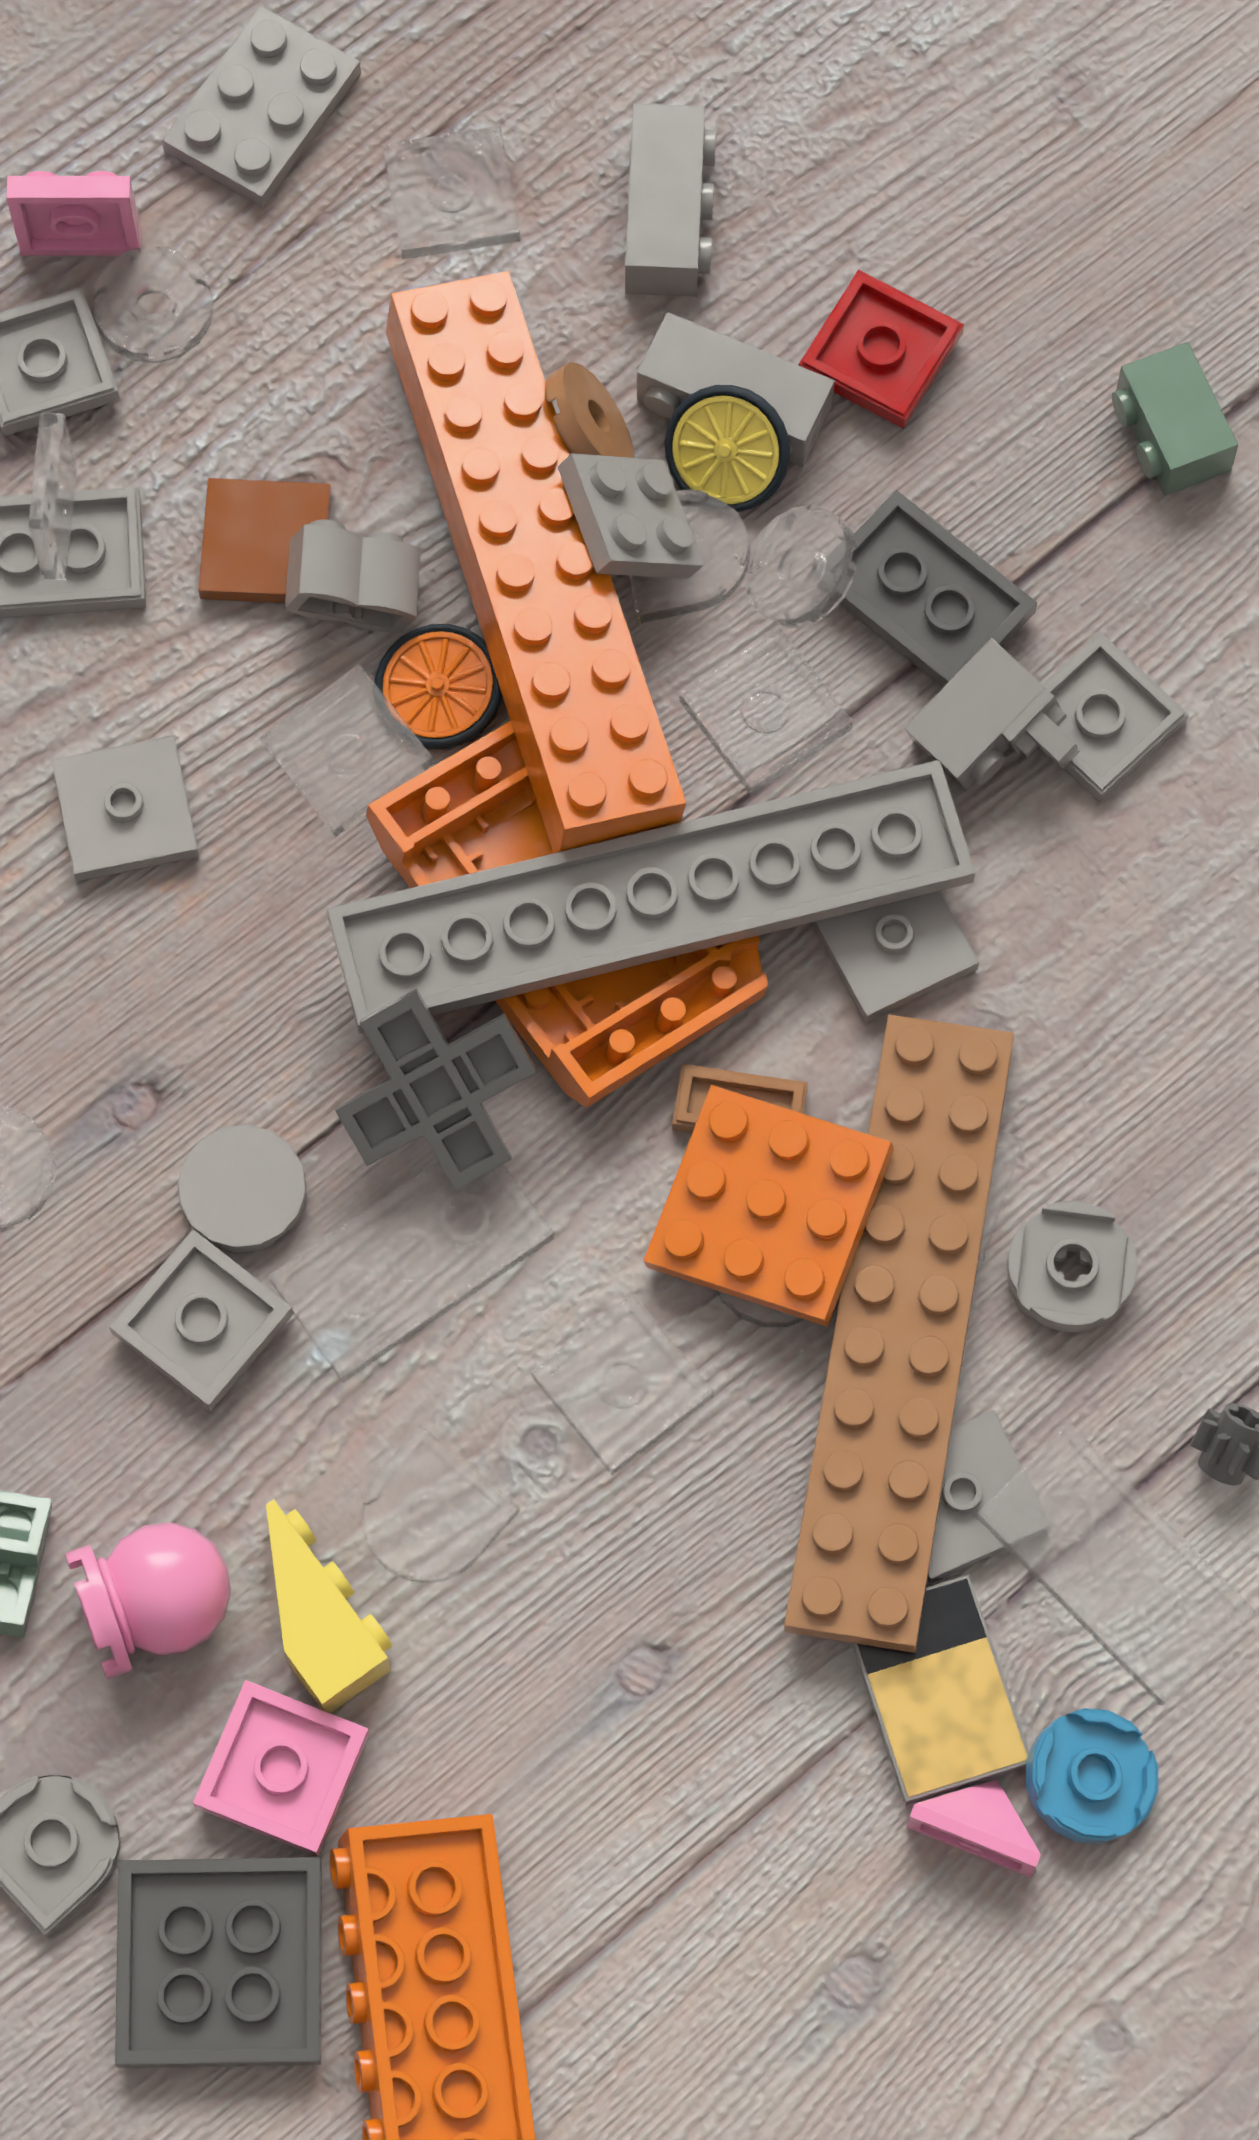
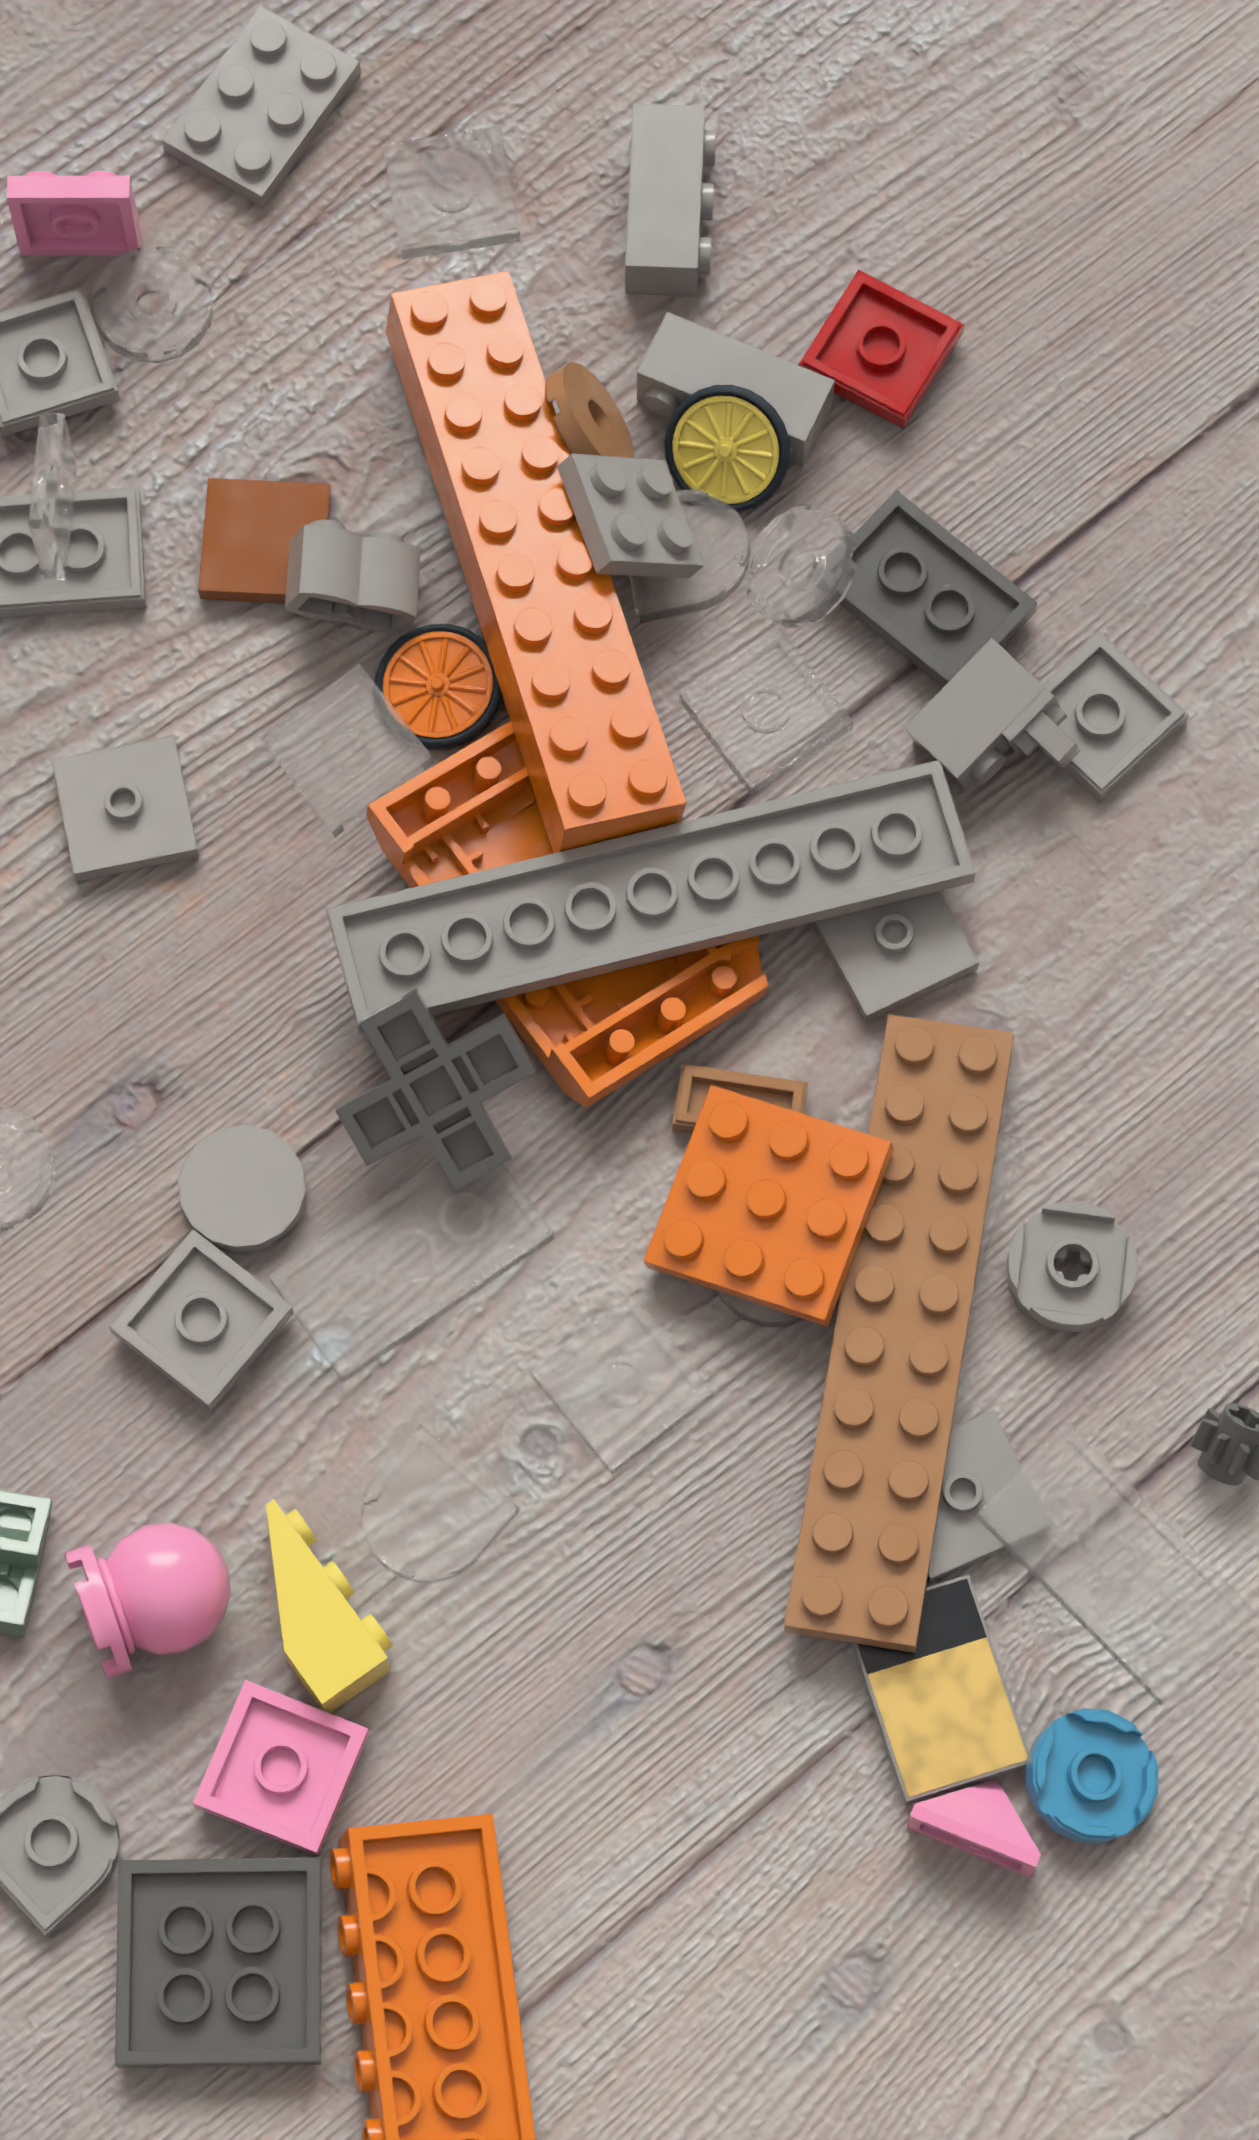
sand green brick [1112,341,1238,496] -> none

